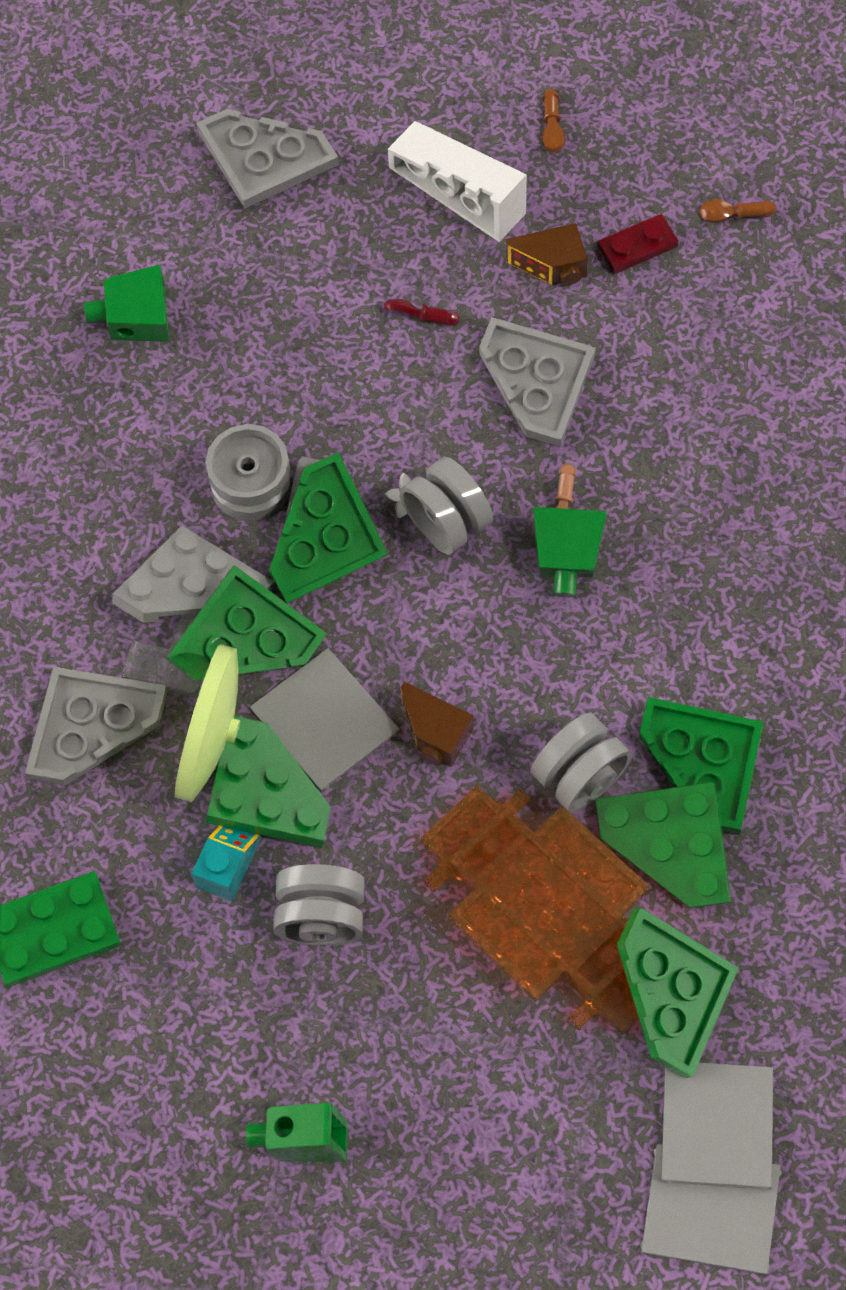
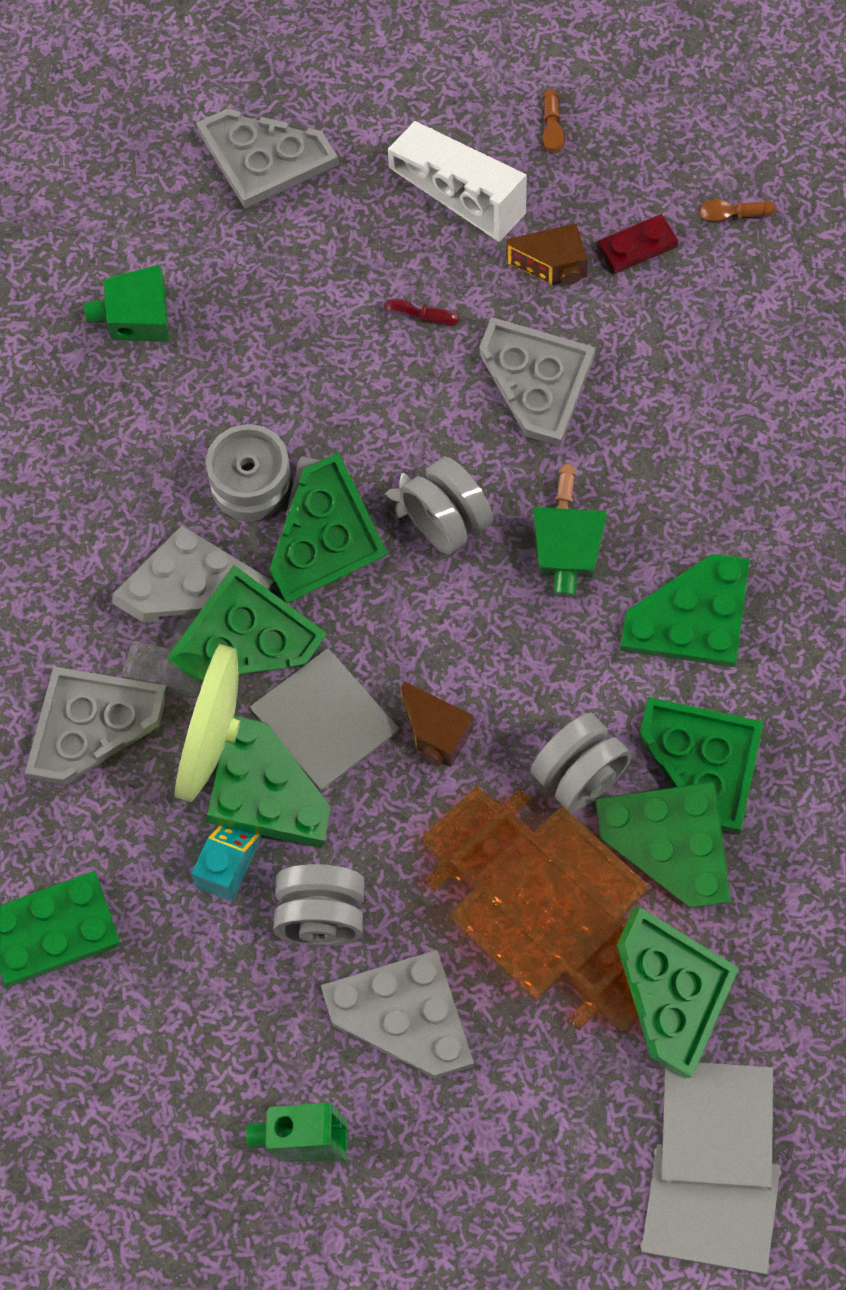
none -> light grey plate [321,950,474,1079]
none -> green plate [620,554,750,667]

